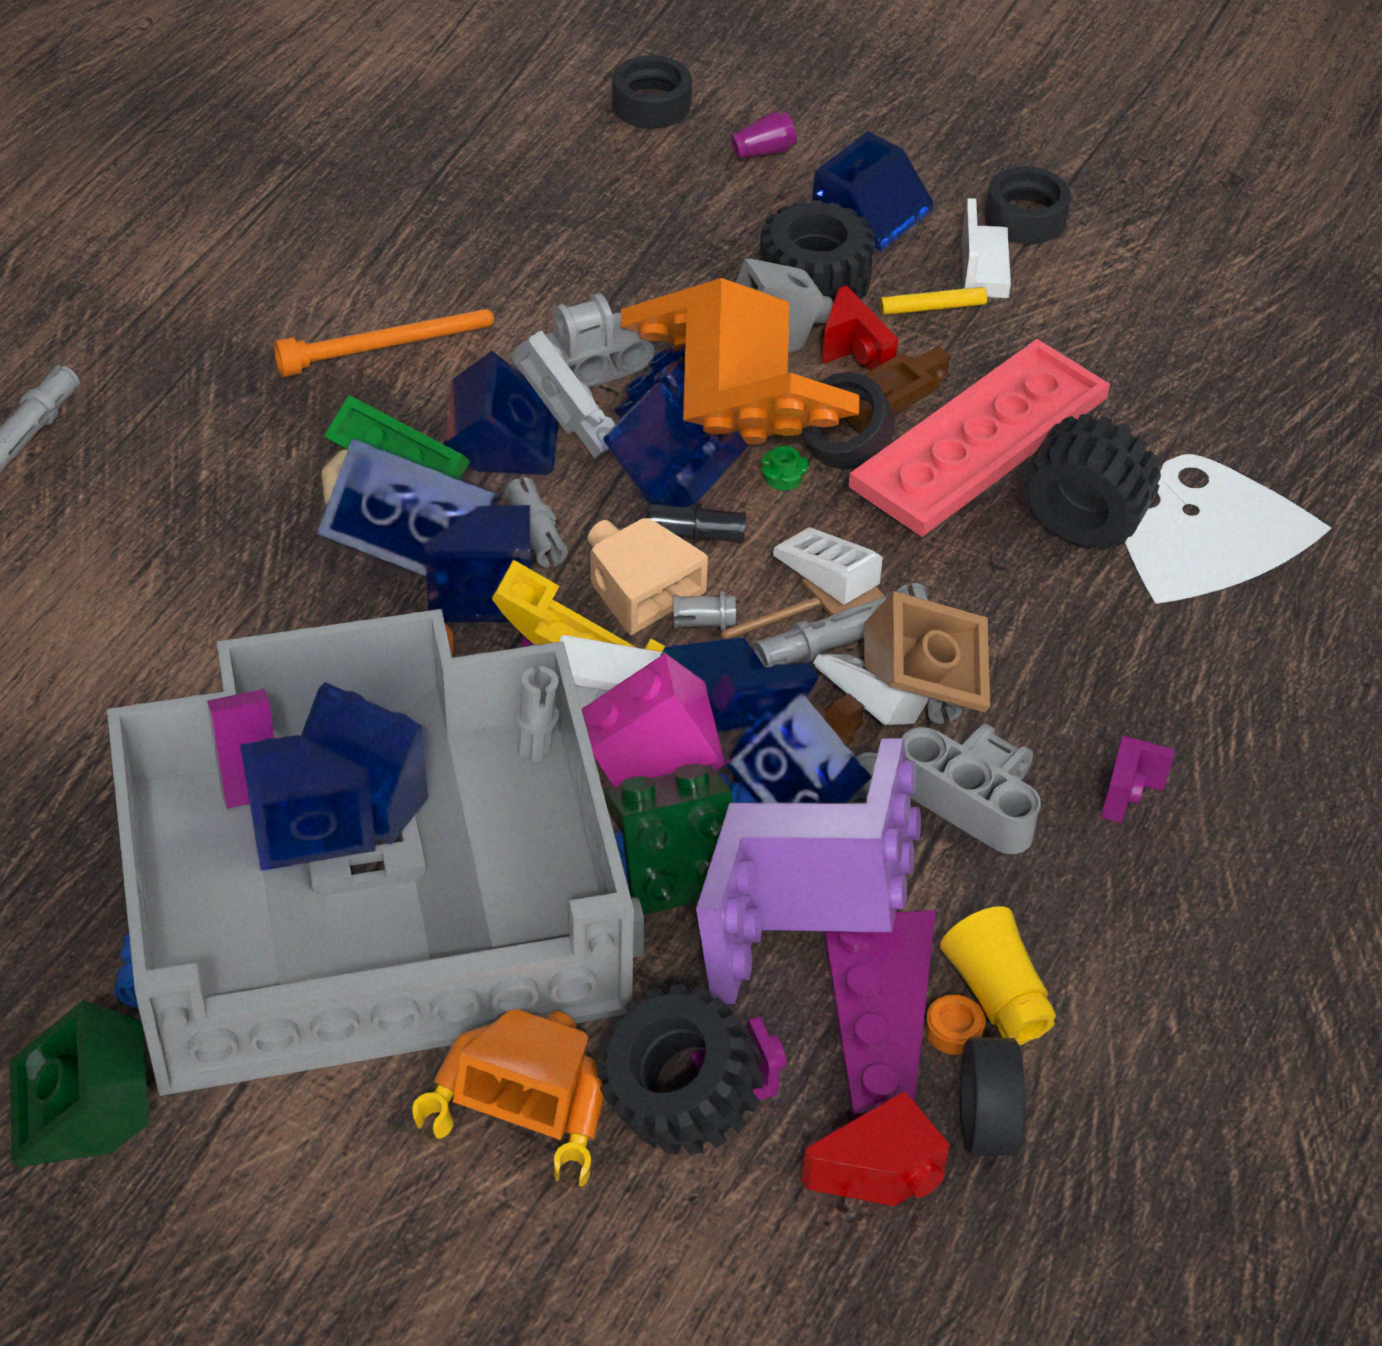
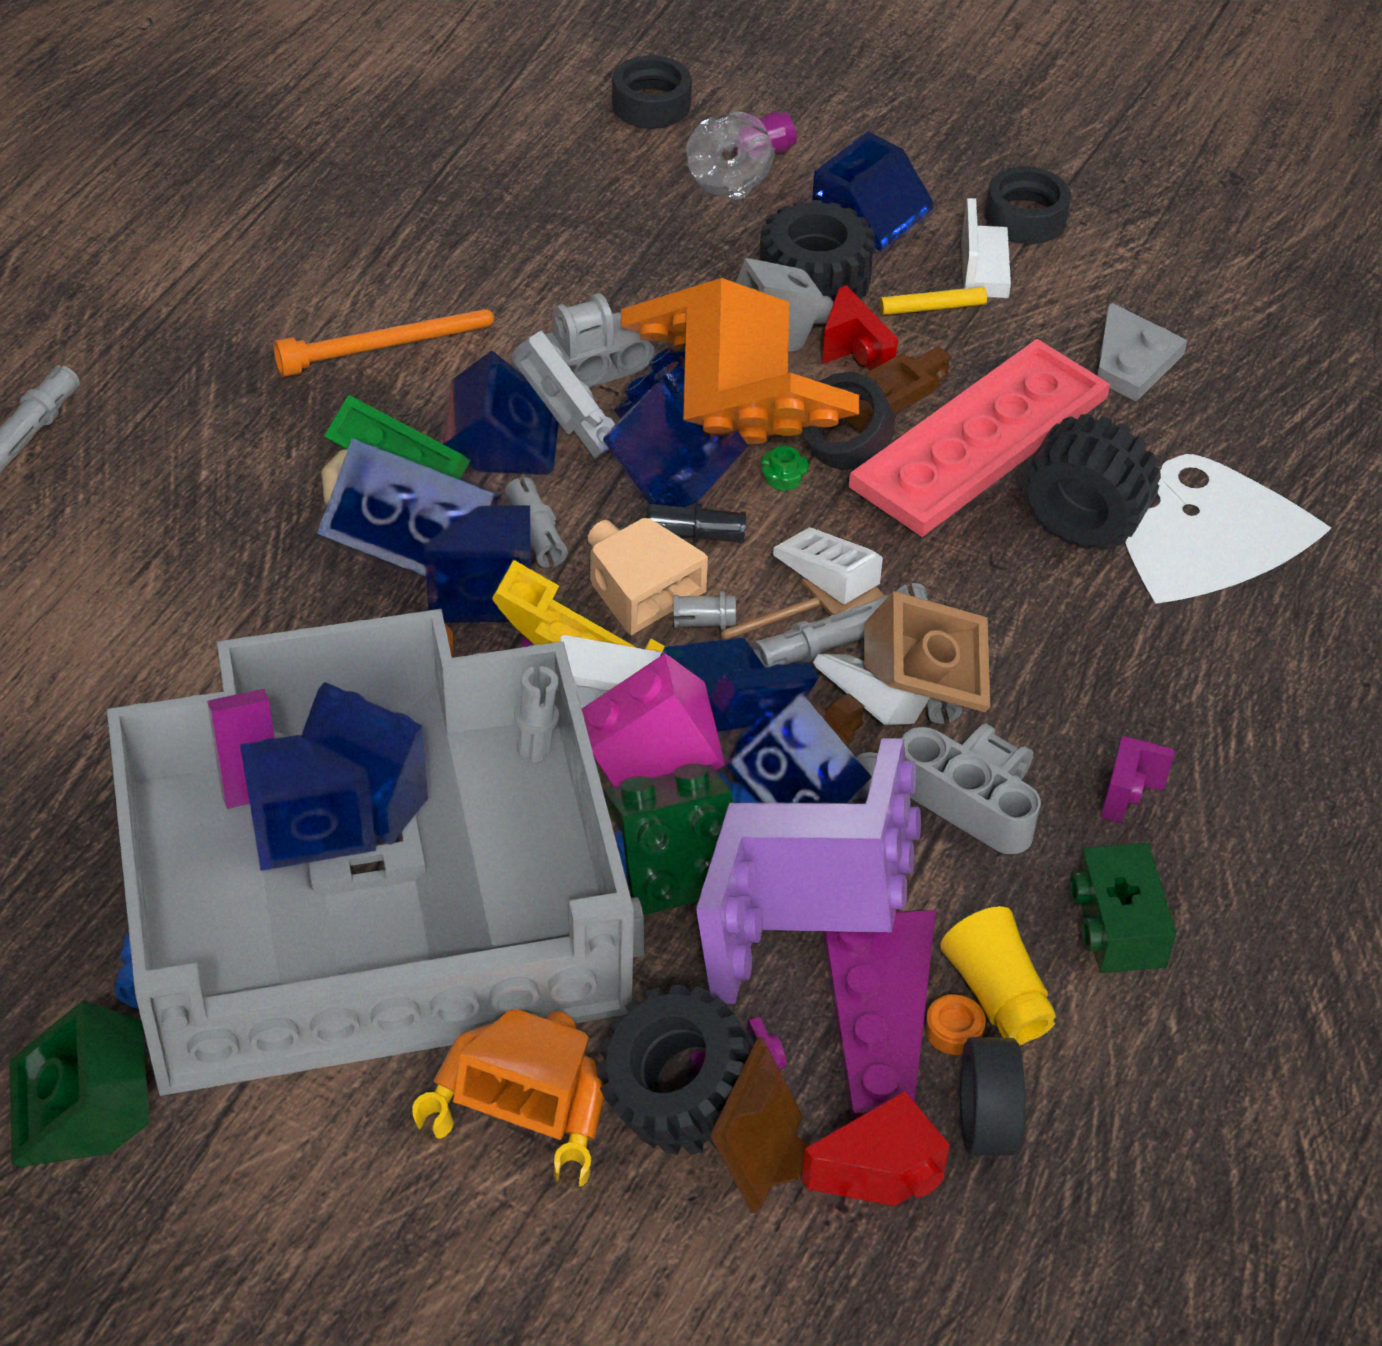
none -> clear plate [686,111,775,199]
none -> reddish brown piece [710,1037,811,1214]
none -> dark green brick [1069,843,1177,973]
none -> light grey wing [1097,303,1188,402]

